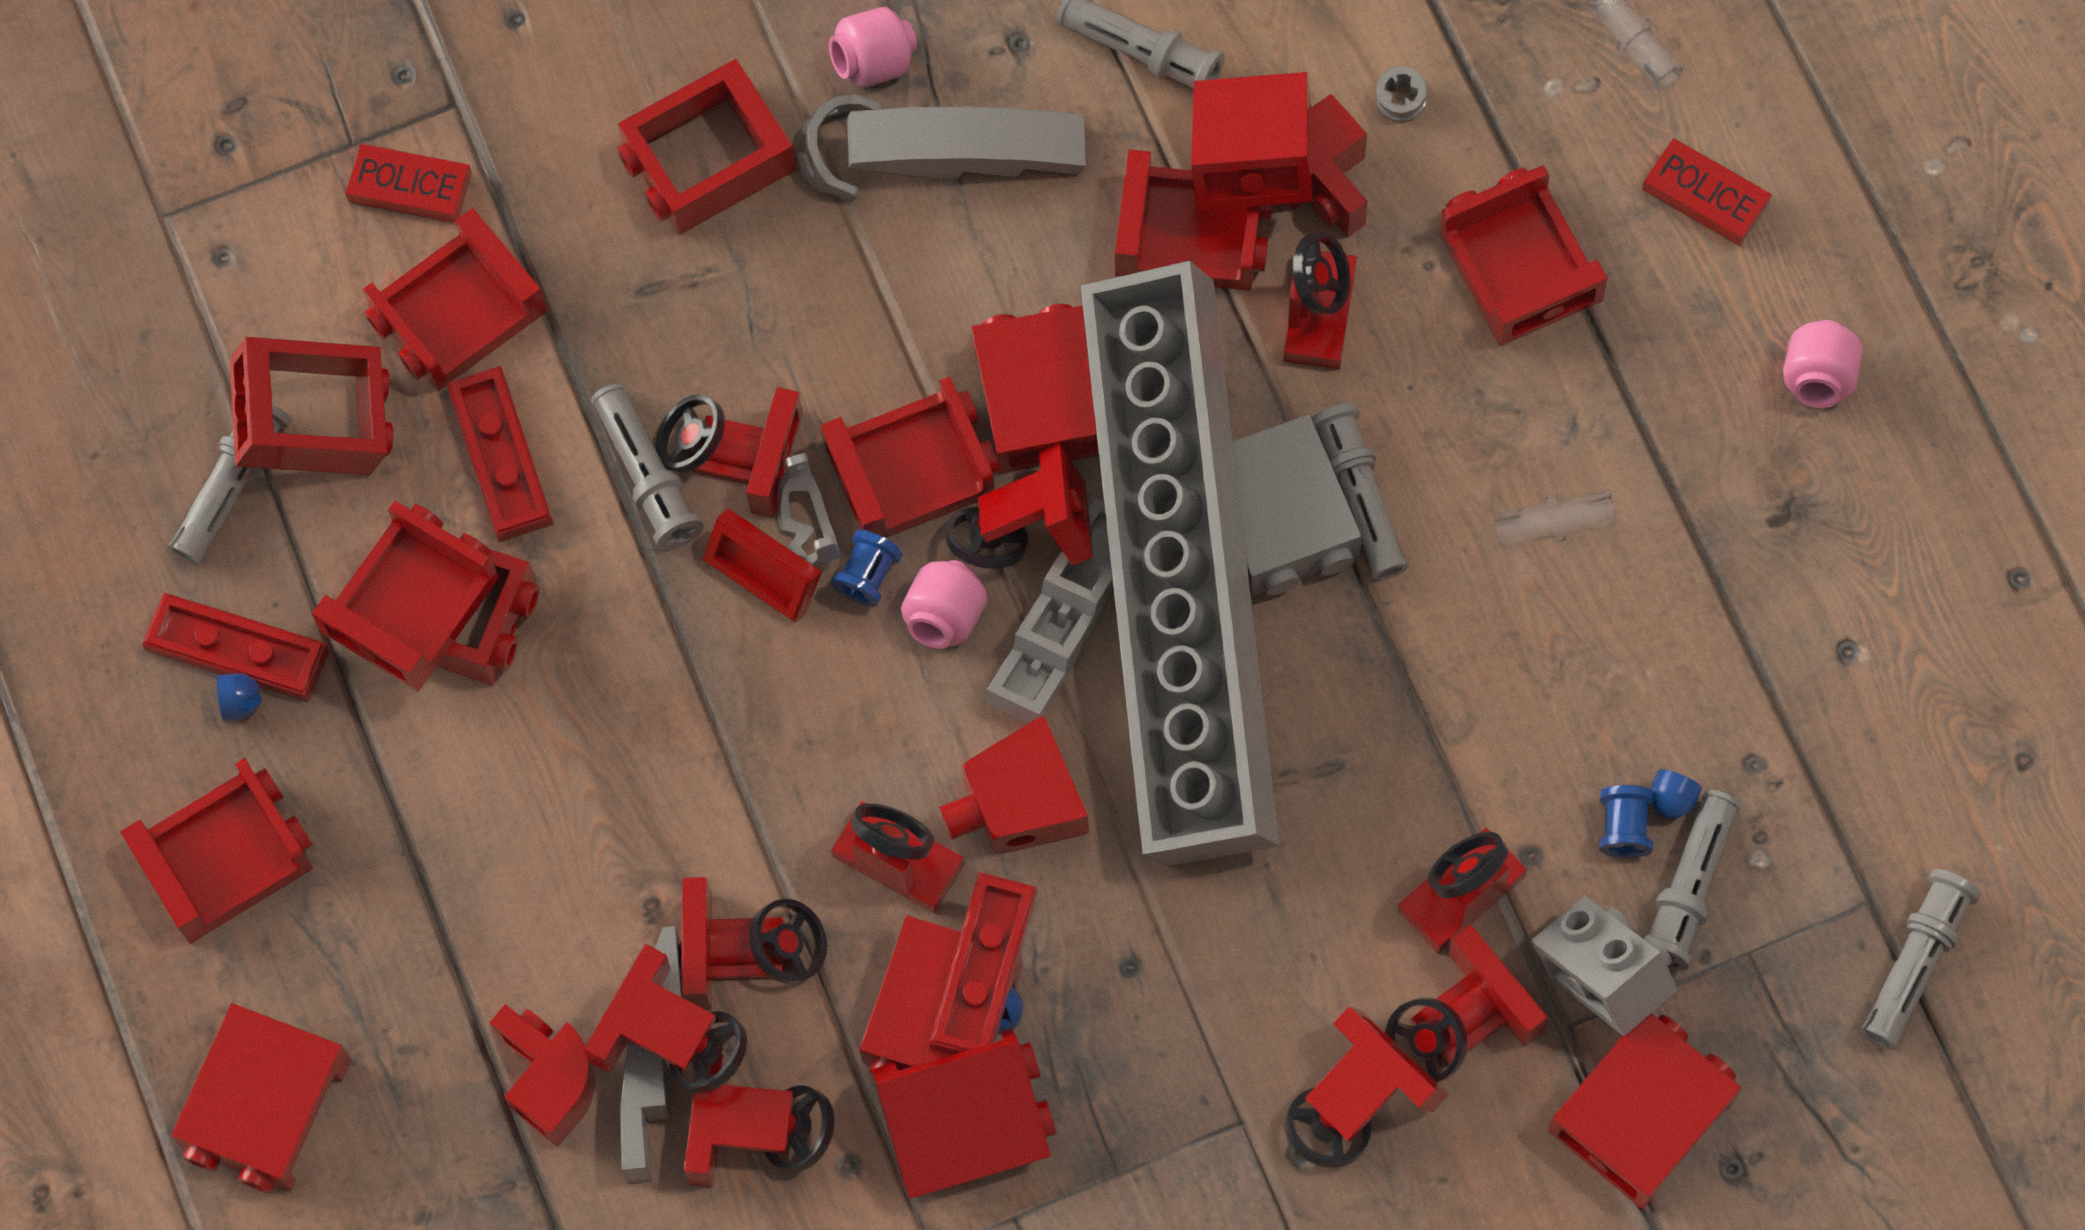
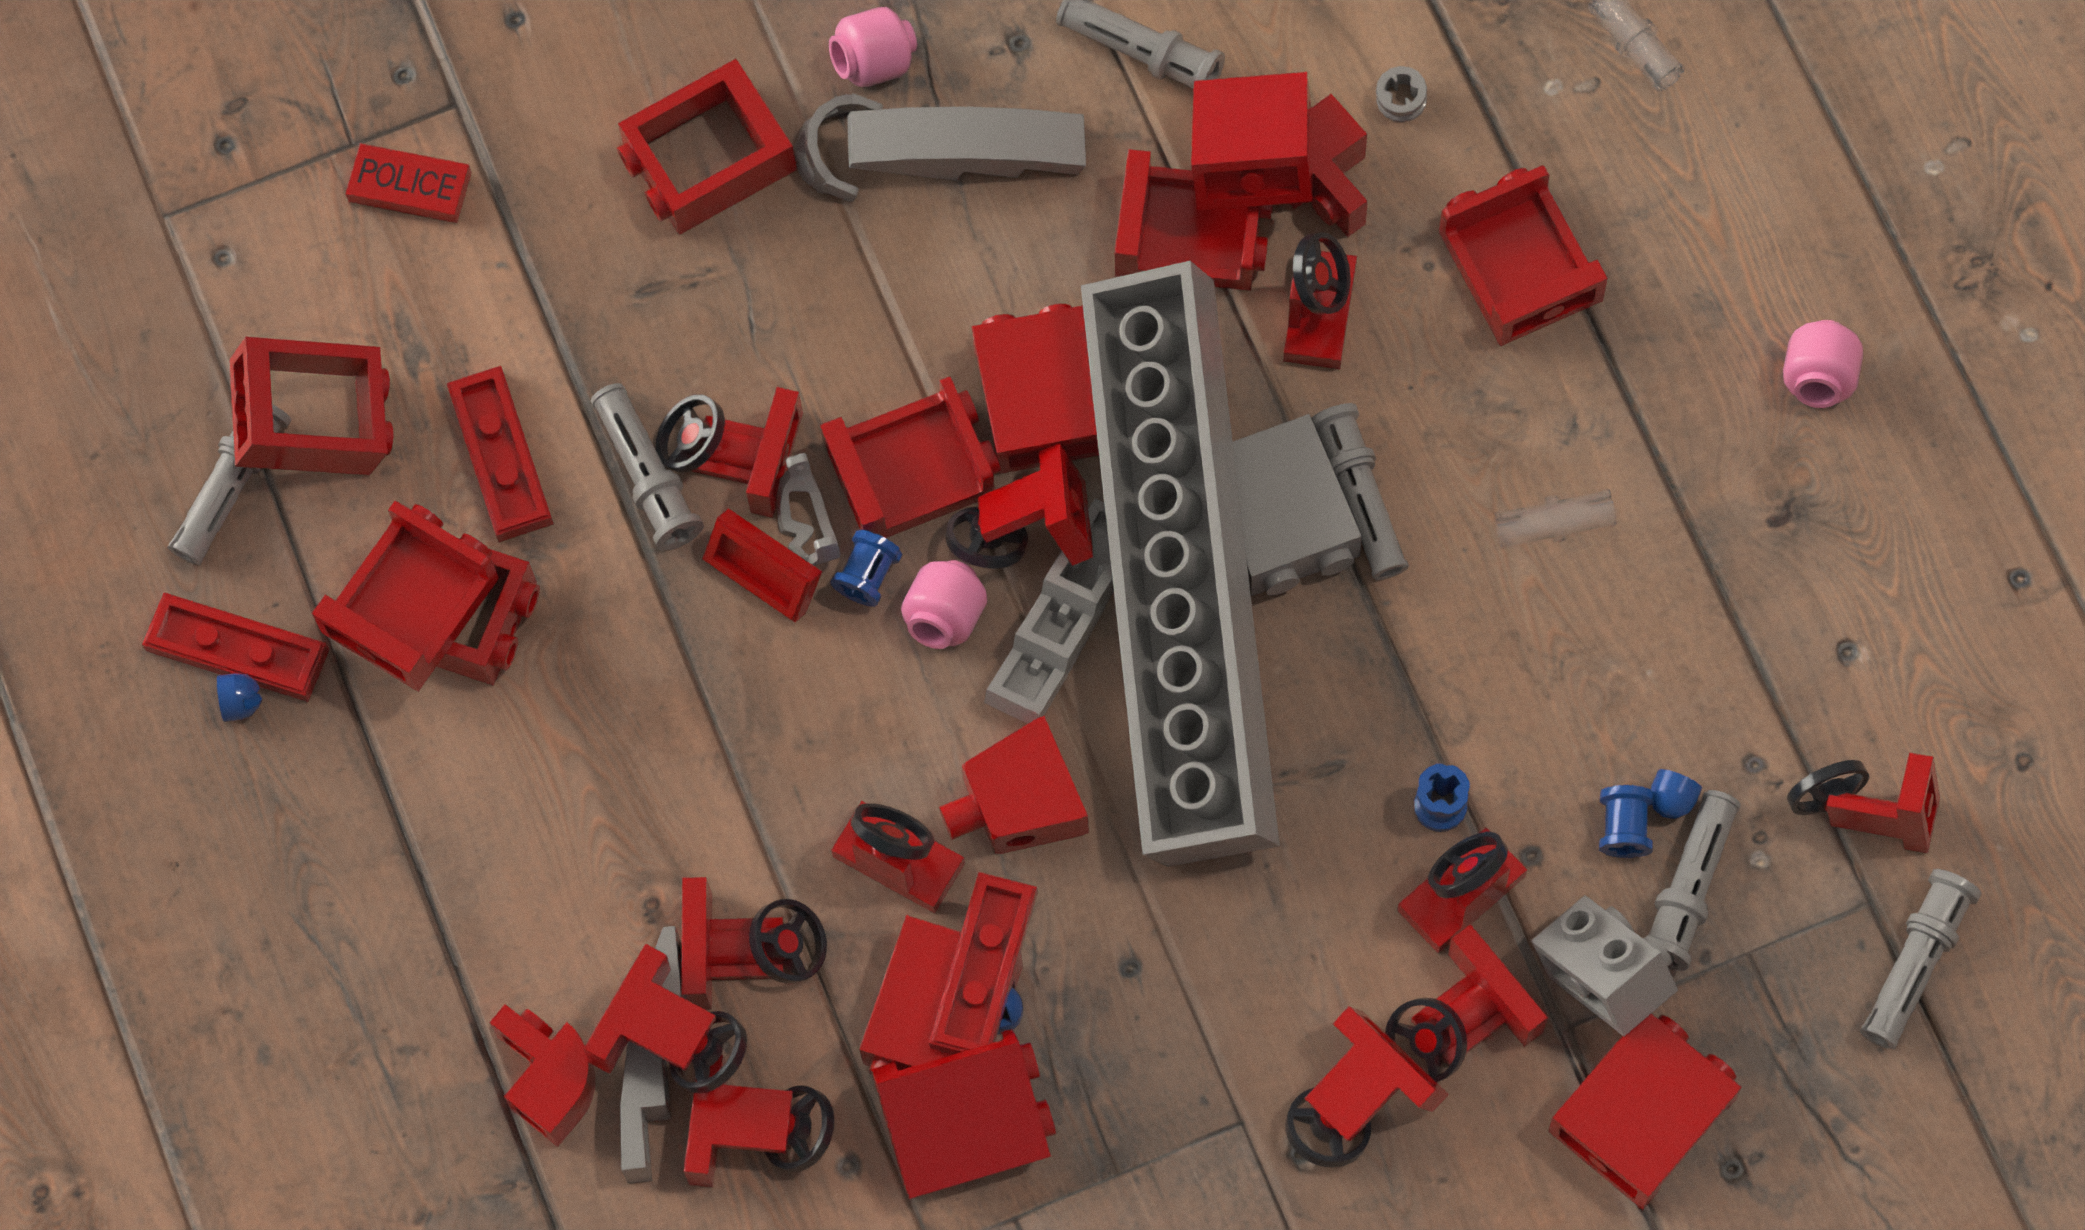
red panel [120,758,314,944] -> none
red panel [170,1003,352,1194] -> none
red panel [363,207,548,391] -> none
red tile [1642,138,1772,246] -> none
none -> blue bush [1414,763,1470,832]
none -> red piece [1787,752,1940,854]

